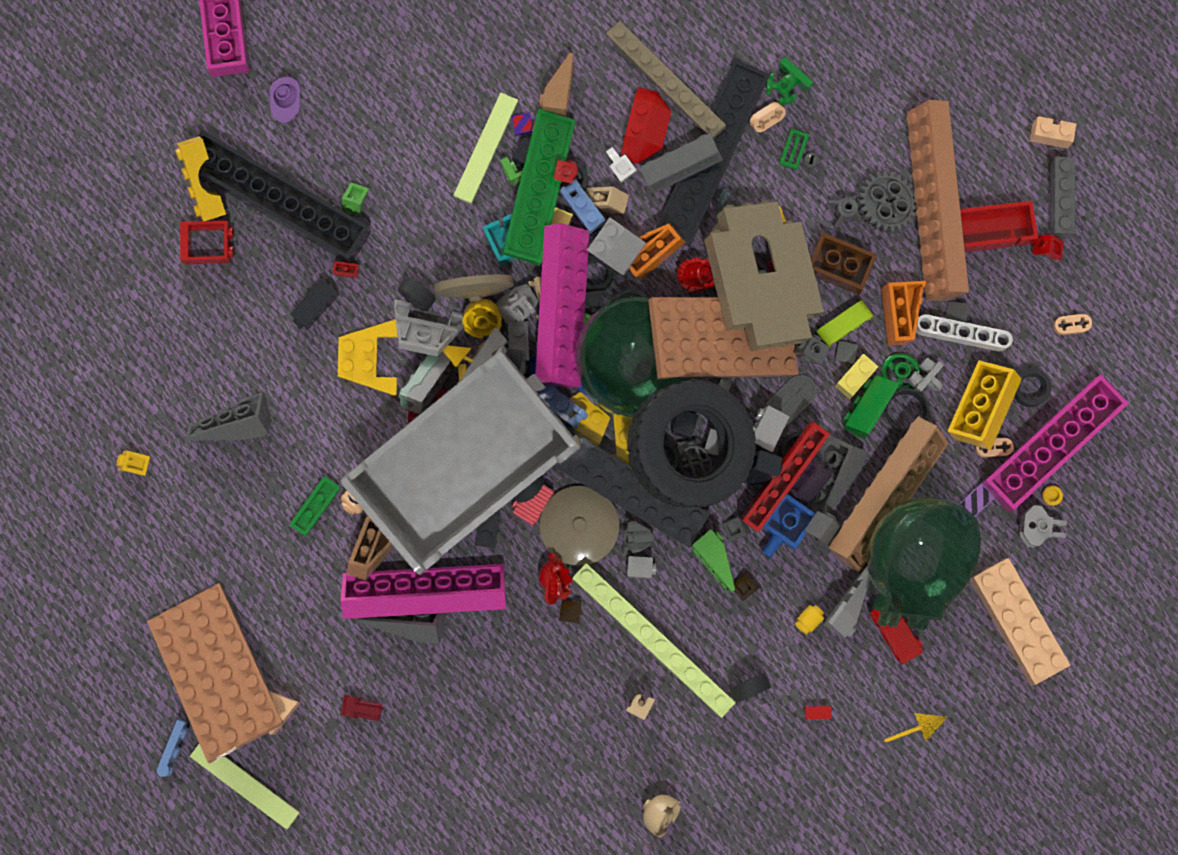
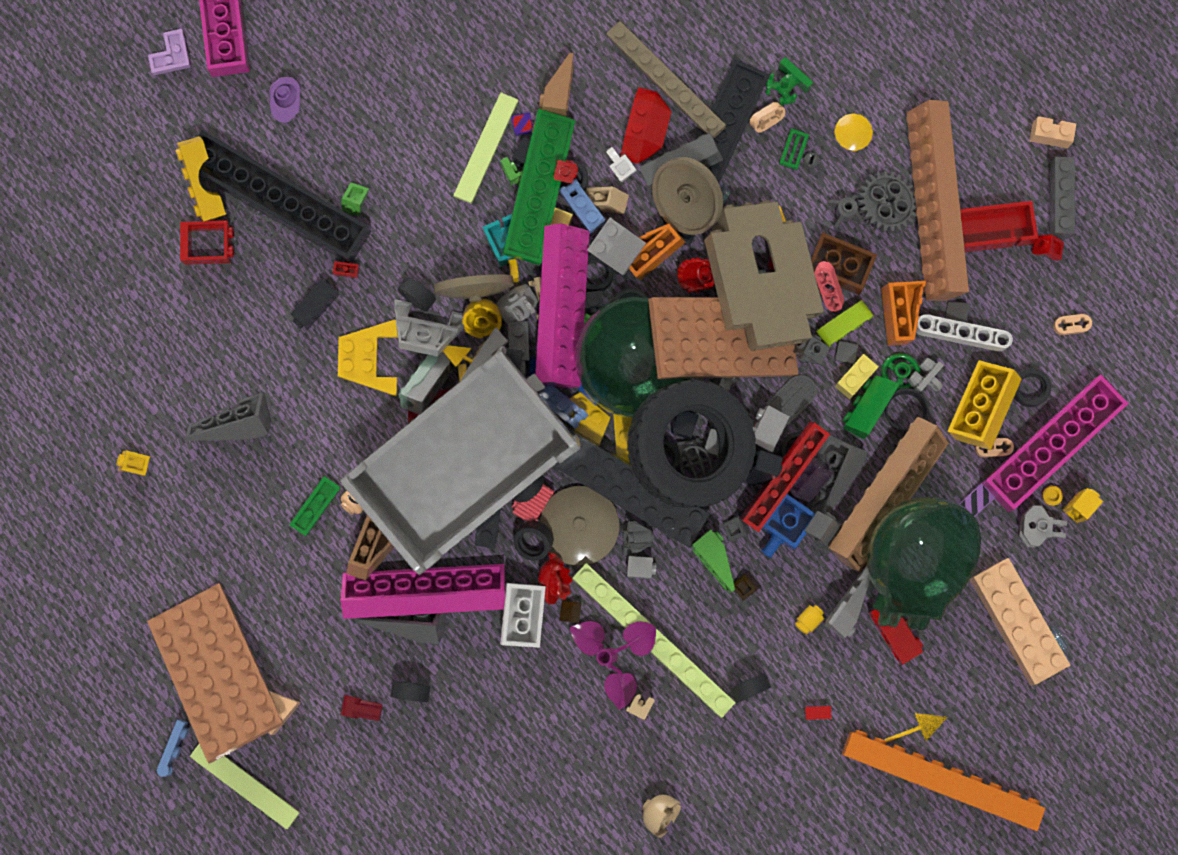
none -> lavender plate [148,29,191,76]
none -> black tyre [390,681,431,702]
none -> white slope [500,583,545,648]
none -> yellow tile [509,259,519,283]
none -> black tyre [513,520,554,561]
none -> magenta plant [570,621,657,710]
none -> dark tan dish [652,157,723,235]
none -> coral beam [814,262,844,312]
none -> yellow dish [834,114,873,152]
none -> orange brick [841,730,1045,831]
none -> clear light blue tile [1052,630,1068,651]
none -> yellow brick [1063,488,1103,523]

